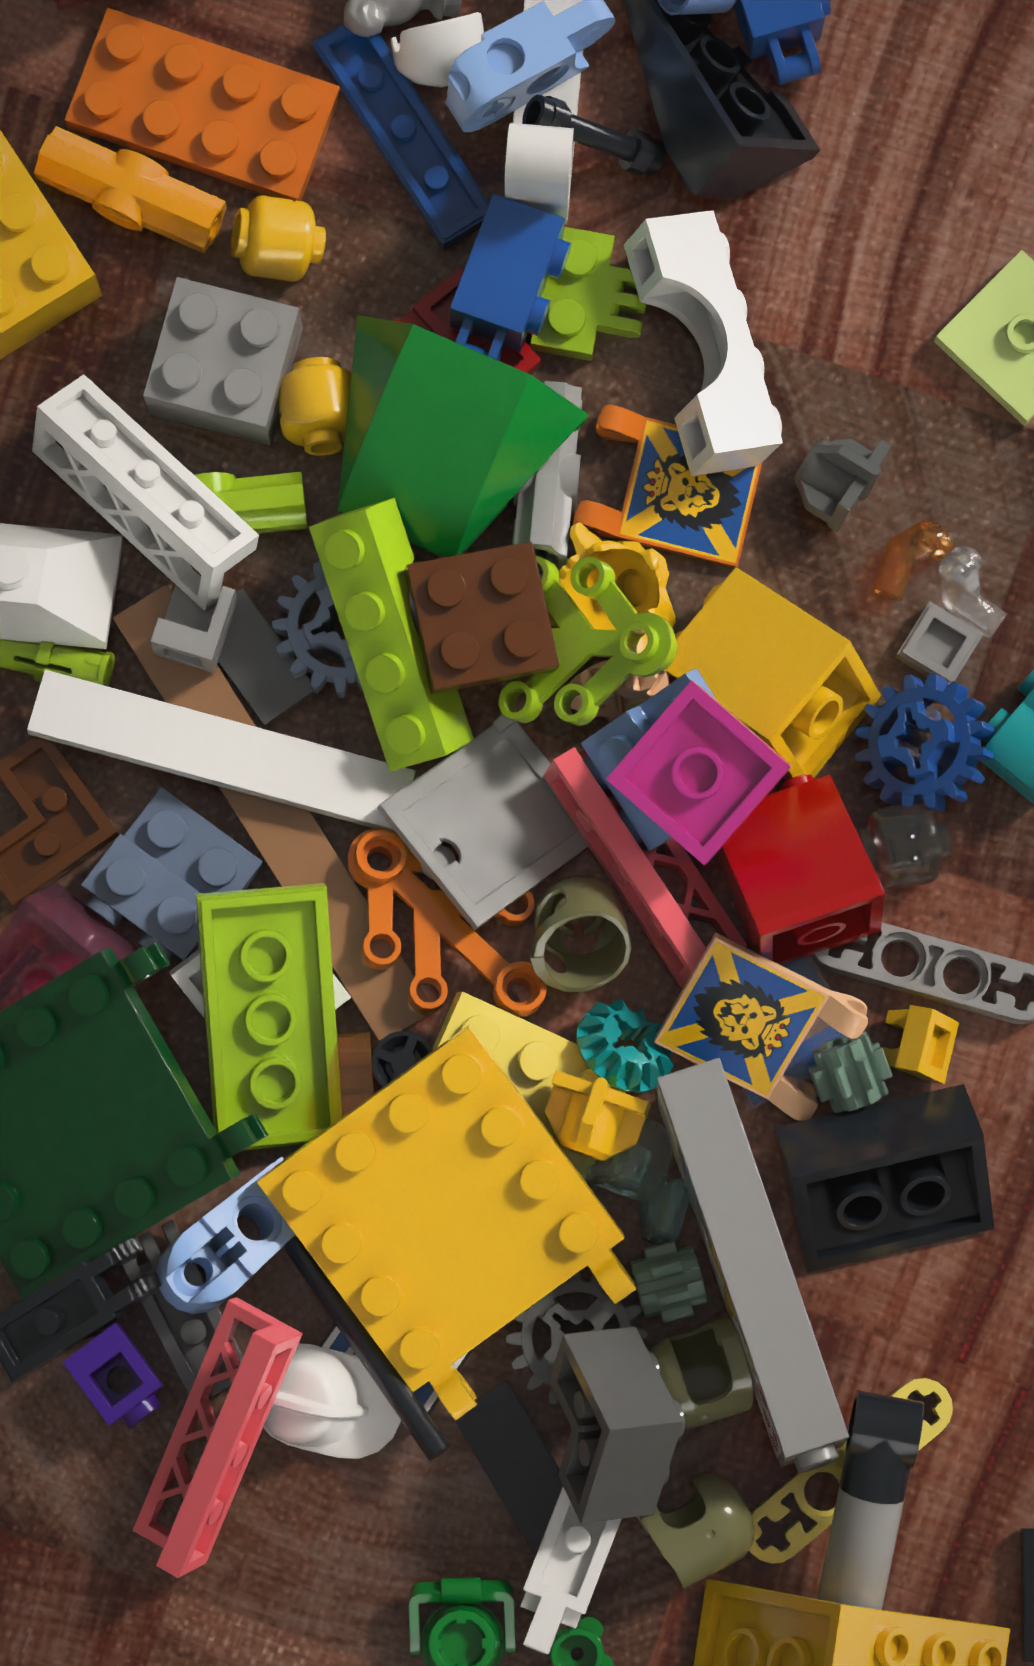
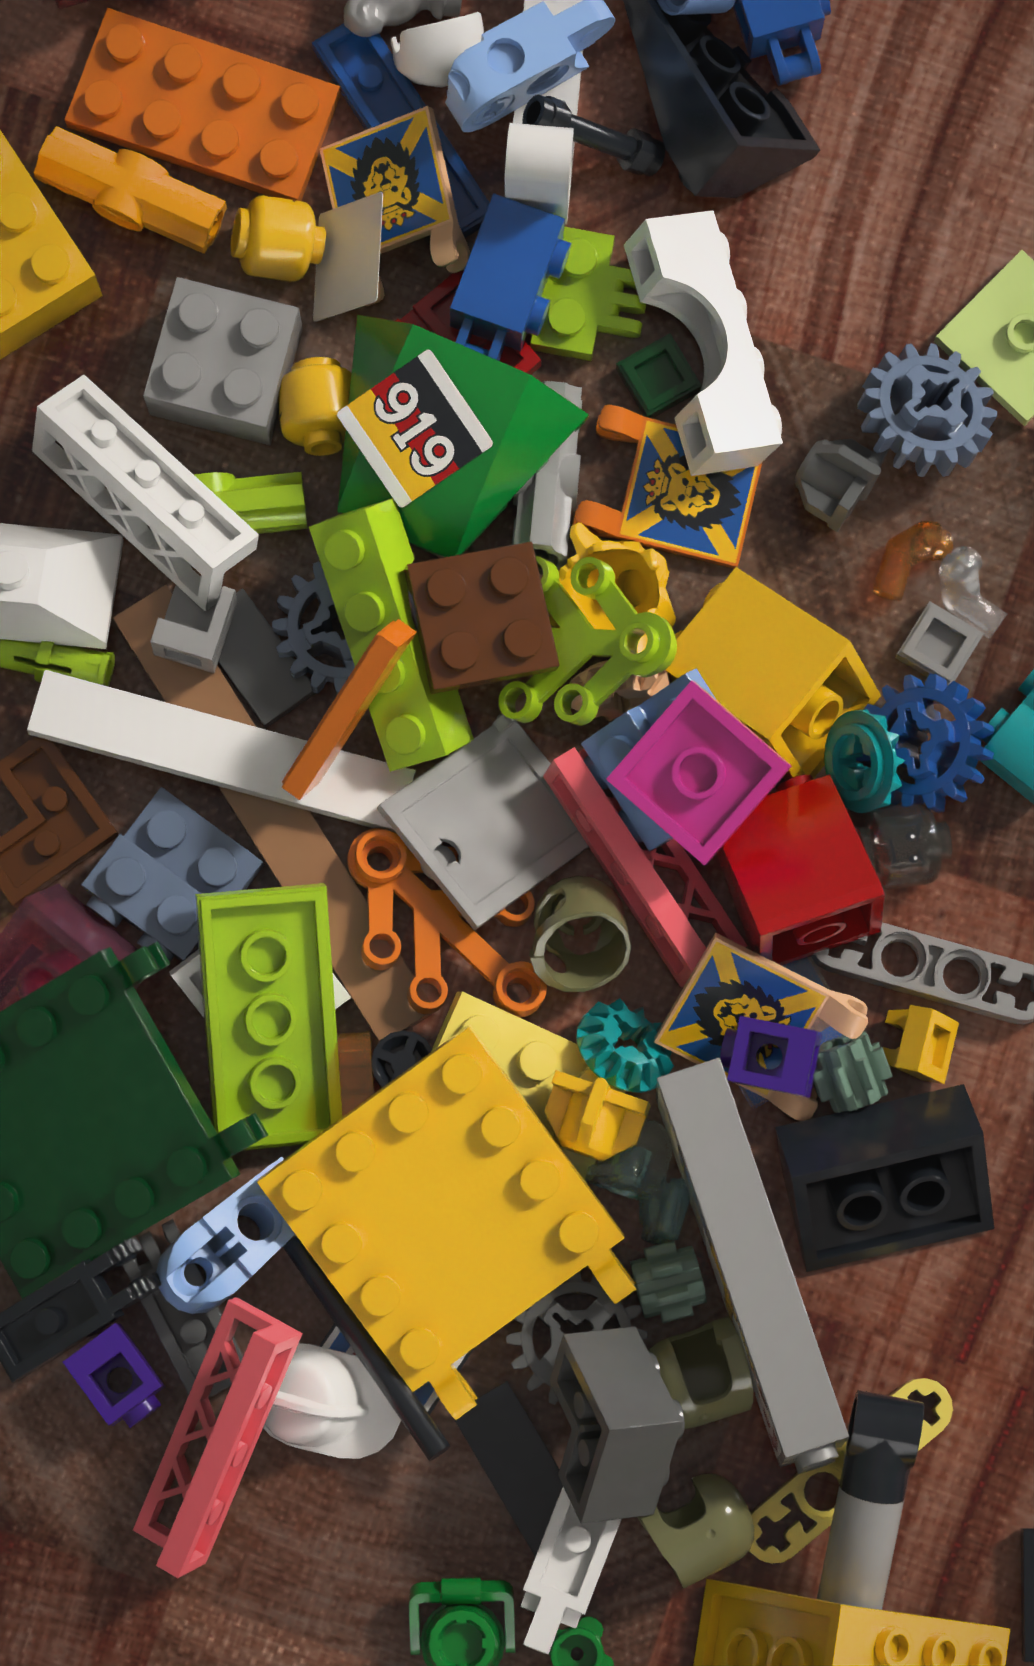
none -> orange tile [281,619,417,800]
none -> white sticker [313,192,383,322]
none -> flag [320,106,471,306]
none -> sticker [337,350,493,507]
none -> dark green tile [616,333,702,419]
none -> dark purple brick [720,1016,822,1098]
none -> teal gear [824,709,905,813]
none -> sand blue gear [857,343,997,477]

